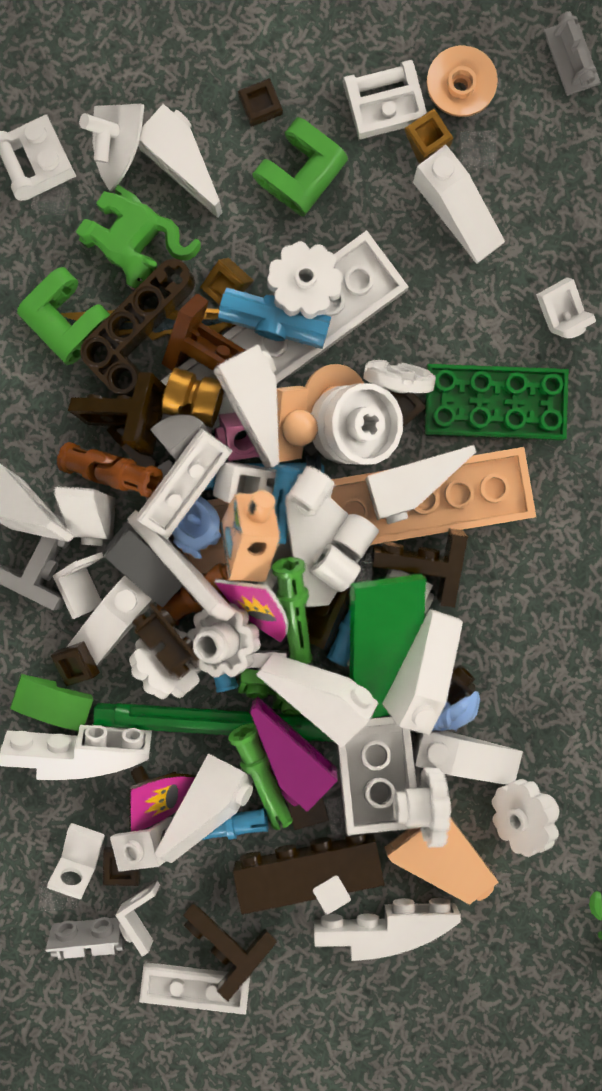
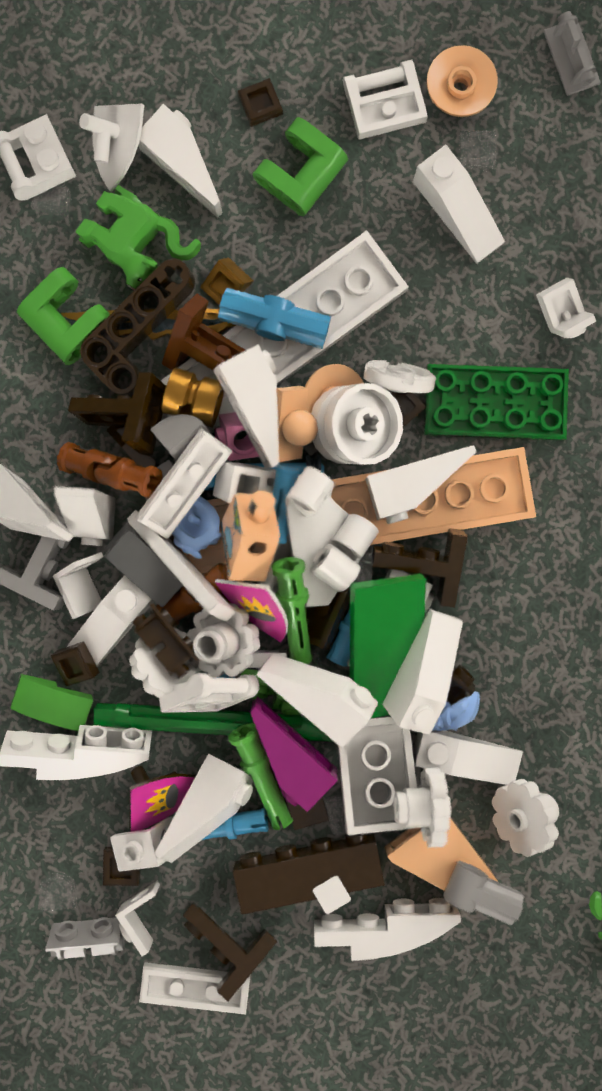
white bracket [47,823,105,899] -> none
white plant [267,241,343,319] -> none
pearl gold slope [404,109,454,164] -> none
none -> white plate [159,674,259,712]
none -> light grey piece [443,861,524,926]

